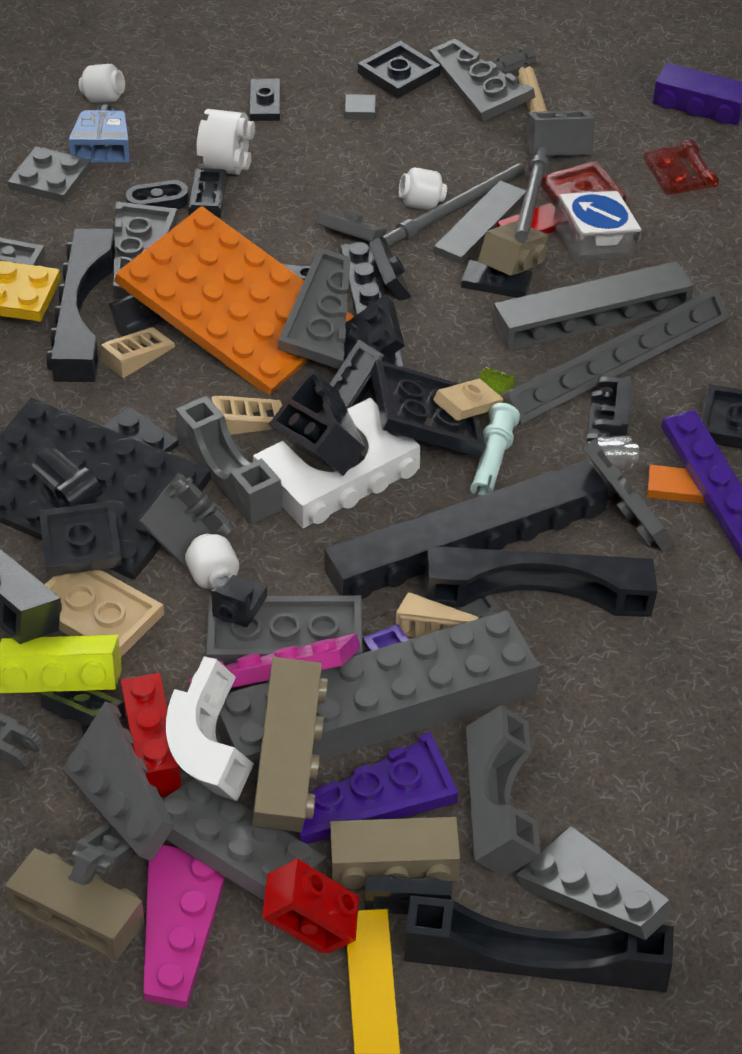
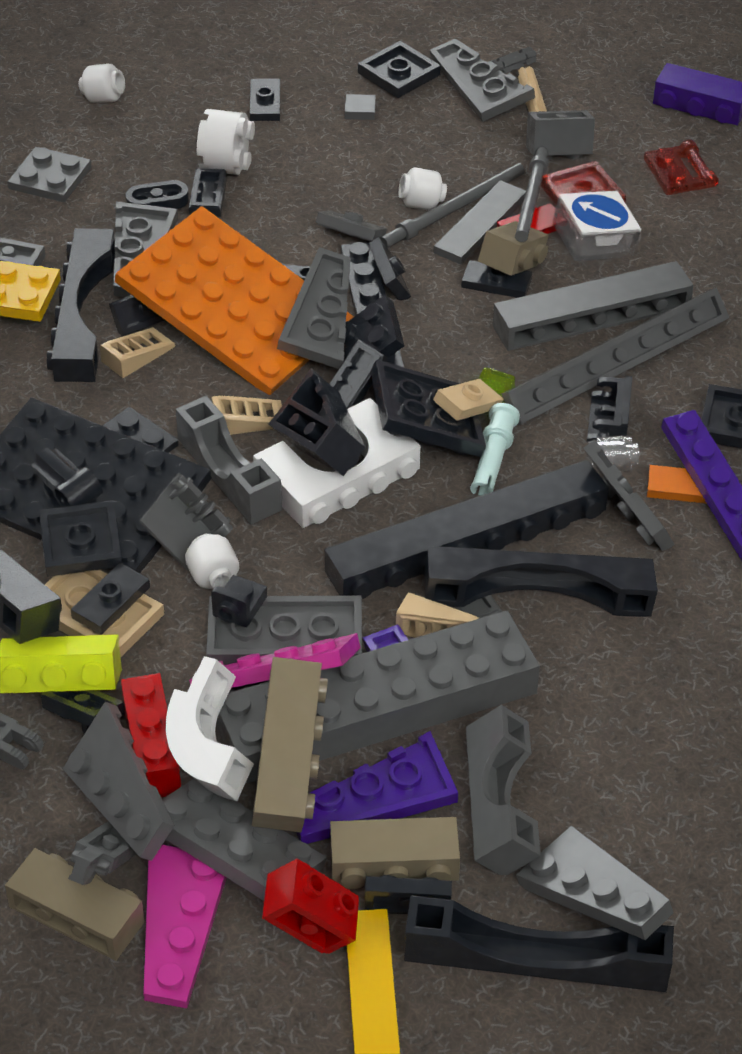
medium blue torso [69,105,130,163] -> none
none -> black plate [71,563,150,635]

